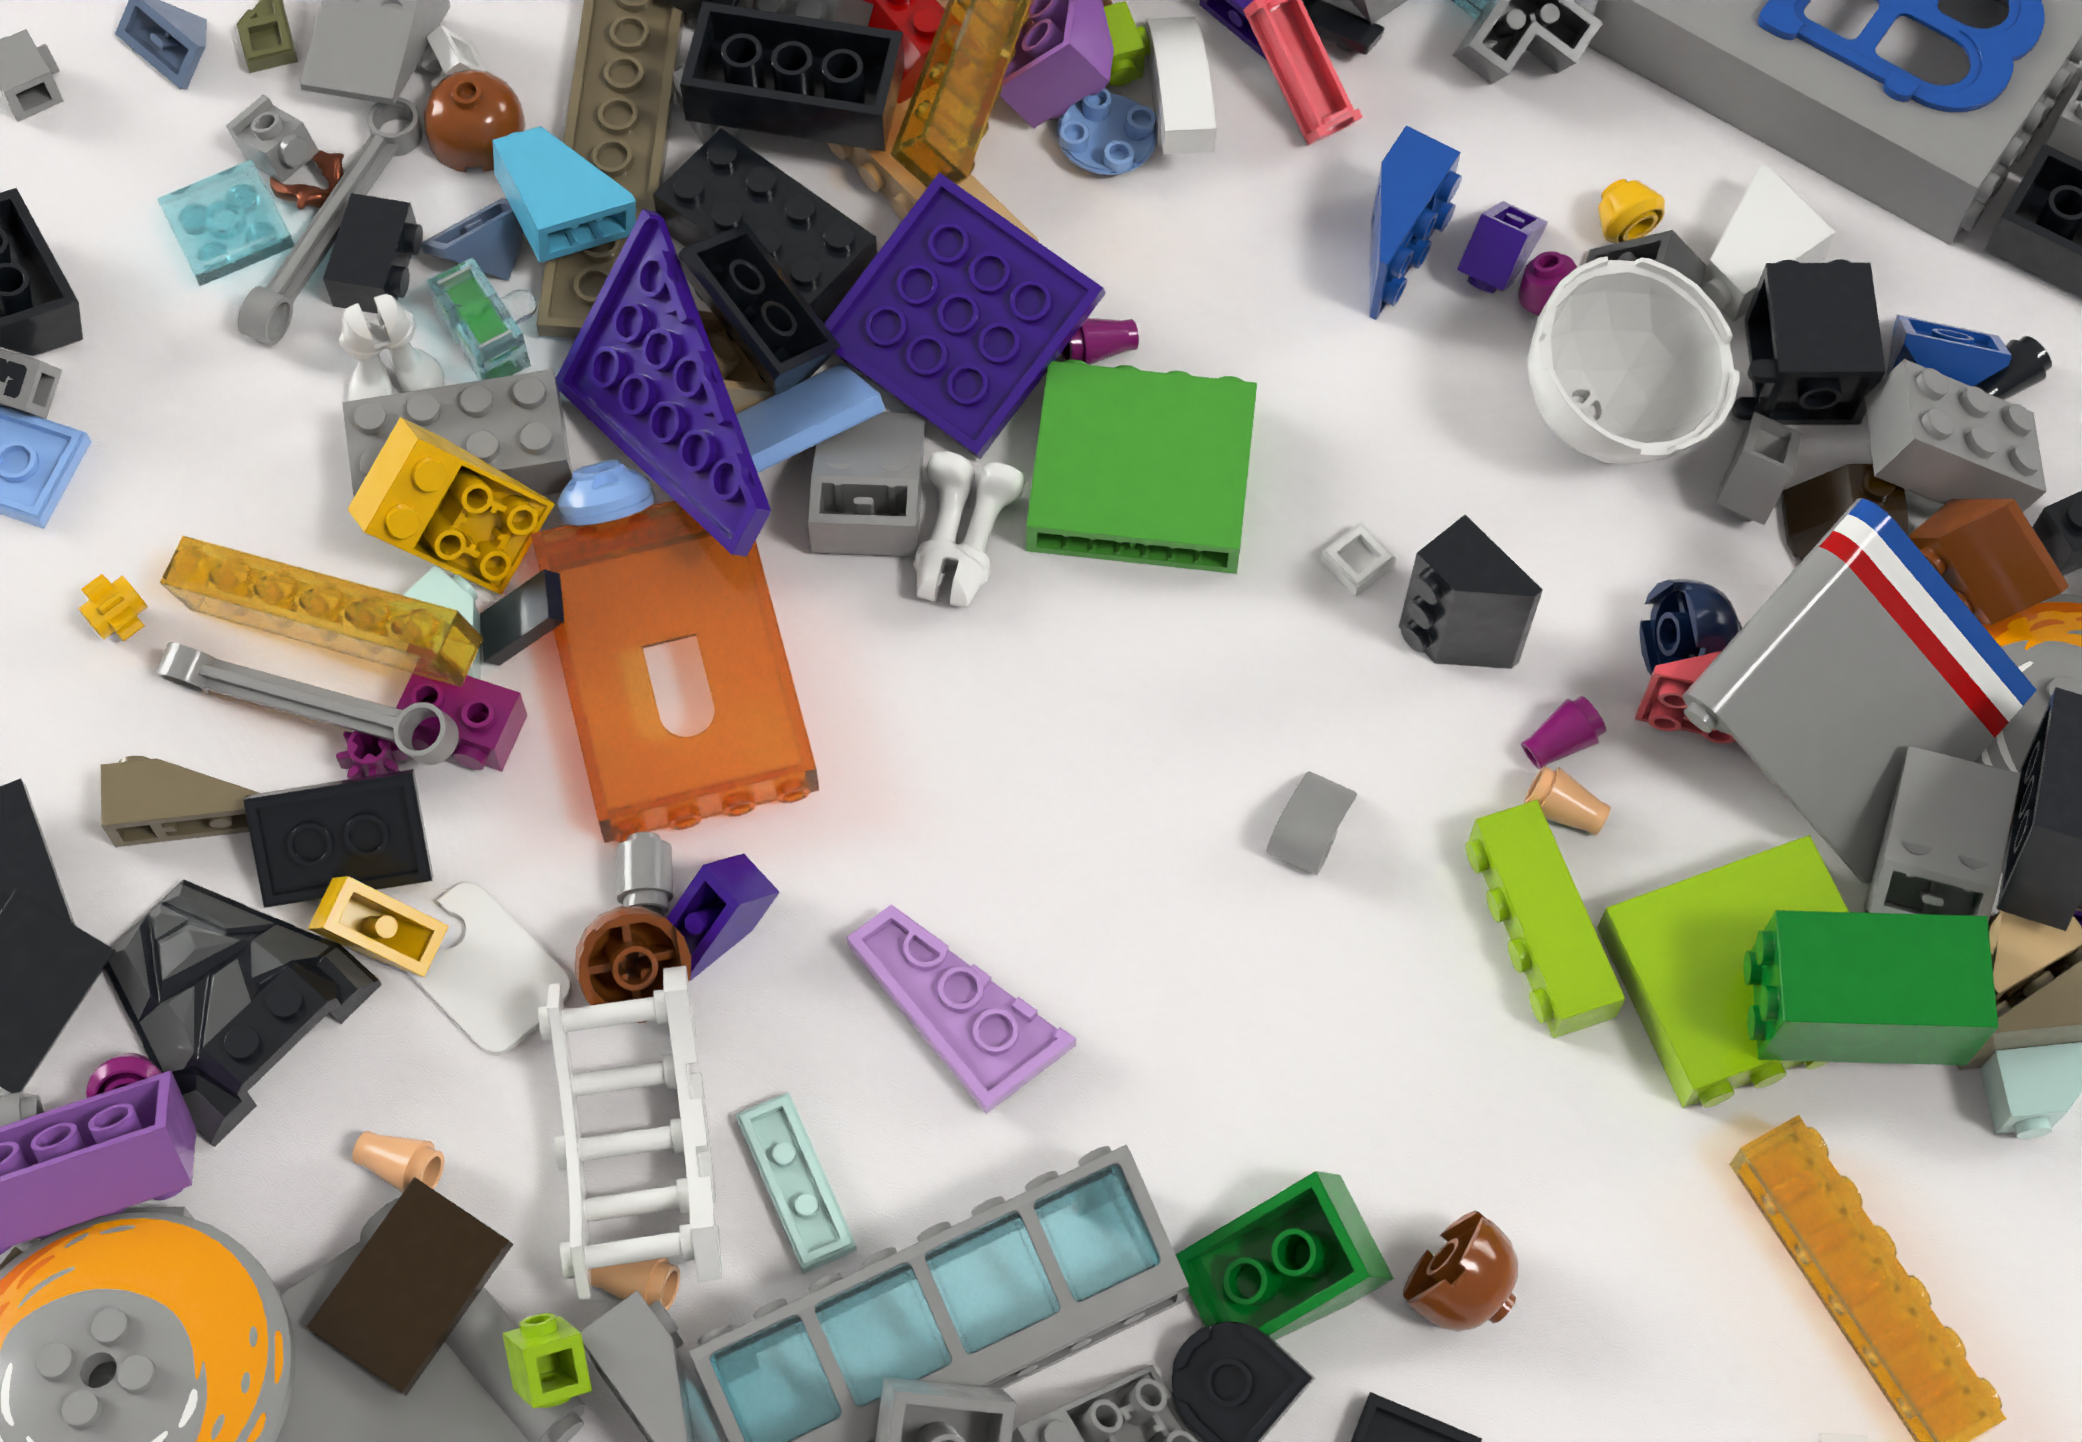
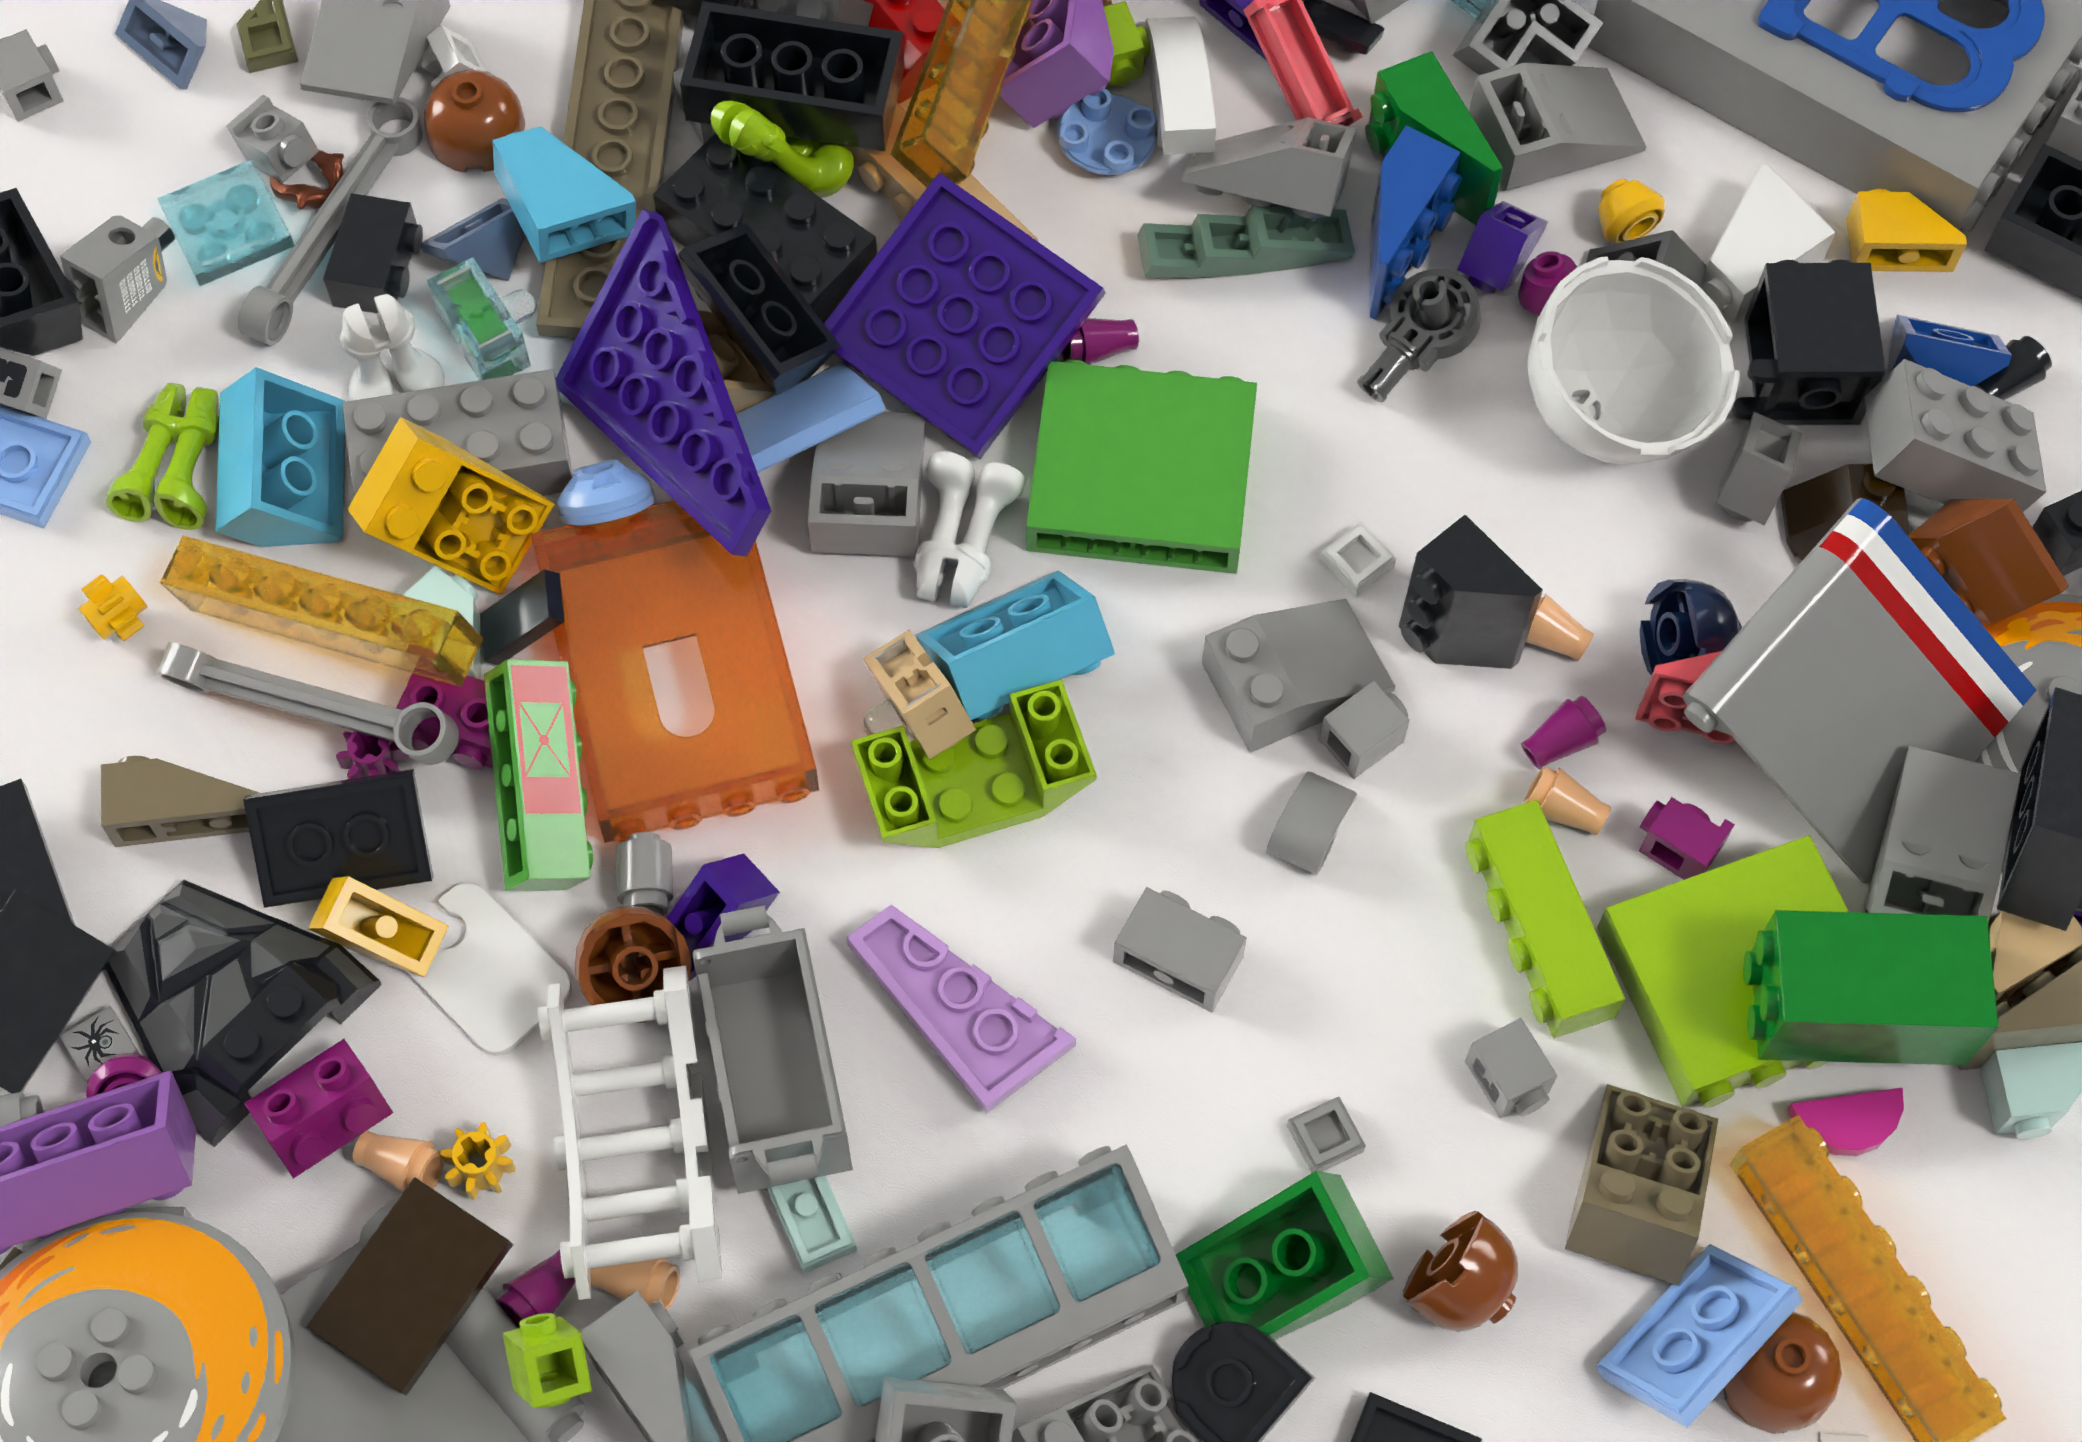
none -> light grey tile [59,1006,140,1083]
none -> light grey torso [60,215,175,343]
none -> lime piece [106,383,219,530]
none -> medium azure slope [215,367,345,547]
none -> magenta brick [244,1039,393,1179]
none -> yellow gear [440,1122,516,1200]
none -> brick [484,659,593,891]
none -> magenta cone [496,1249,576,1328]
none -> light grey container [692,905,853,1194]
none -> lime piece [710,101,854,198]
none -> lime slope [851,679,1097,848]
none -> tan piece [863,630,976,759]
none -> medium azure slope [915,570,1115,720]
none -> light grey brick [1113,886,1247,1013]
none -> sand green slope [1137,205,1355,278]
none -> light grey slope [1181,117,1357,219]
none -> light grey slope [1202,599,1396,753]
none -> light grey tile [1287,1096,1366,1173]
none -> light grey brick [1319,681,1410,779]
none -> dark grey pin [1357,269,1481,402]
none -> green slope [1365,51,1503,225]
none -> light grey brick [1465,1018,1558,1119]
none -> light grey slope [1469,63,1646,191]
none -> light nougat cone [1526,593,1594,661]
none -> dark tan slope [1565,1084,1718,1285]
none -> light blue tile [1595,1244,1803,1428]
none -> magenta brick [1639,797,1735,880]
none -> dark orange cylinder [1723,1312,1842,1434]
none -> dark pink tile [1787,1087,1904,1156]
none -> yellow slope [1846,189,1967,272]

